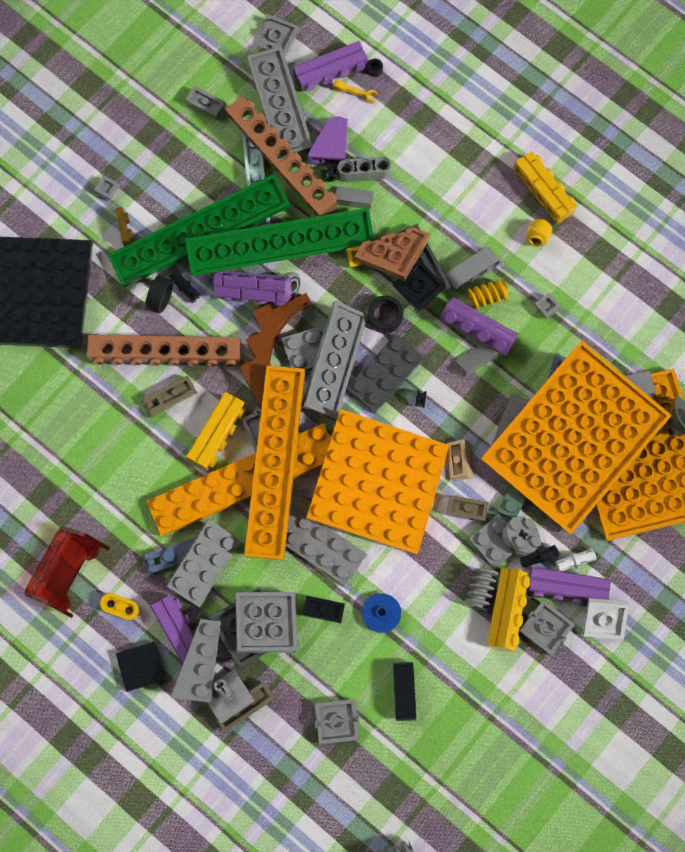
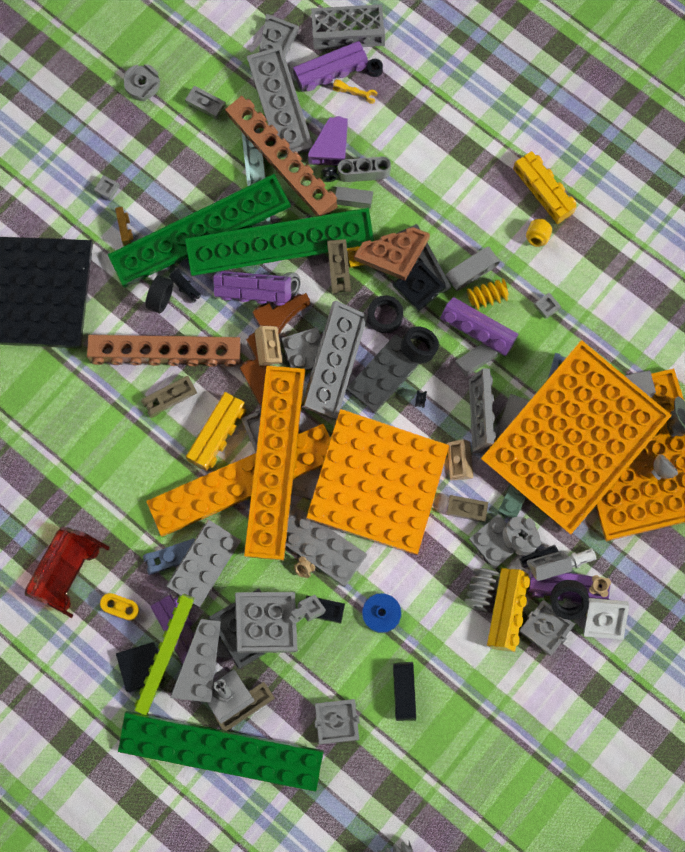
none -> green plate [118,711,324,792]
none -> light grey plate [124,64,160,101]
none -> lime piece [134,593,195,715]
none -> tan slope [255,326,282,366]
none -> light grey plate [288,595,326,625]
none -> tan plate [294,556,315,578]
none -> light grey fence [311,4,385,50]
none -> dark tan plate [327,239,351,294]
none -> black tyre [401,326,439,364]
none -> light grey plate [469,368,496,453]
none -> light grey slope [527,551,572,581]
none -> black tyre [551,580,589,620]
none -> tan plate [589,575,611,597]
none -> light grey brick [651,454,678,480]

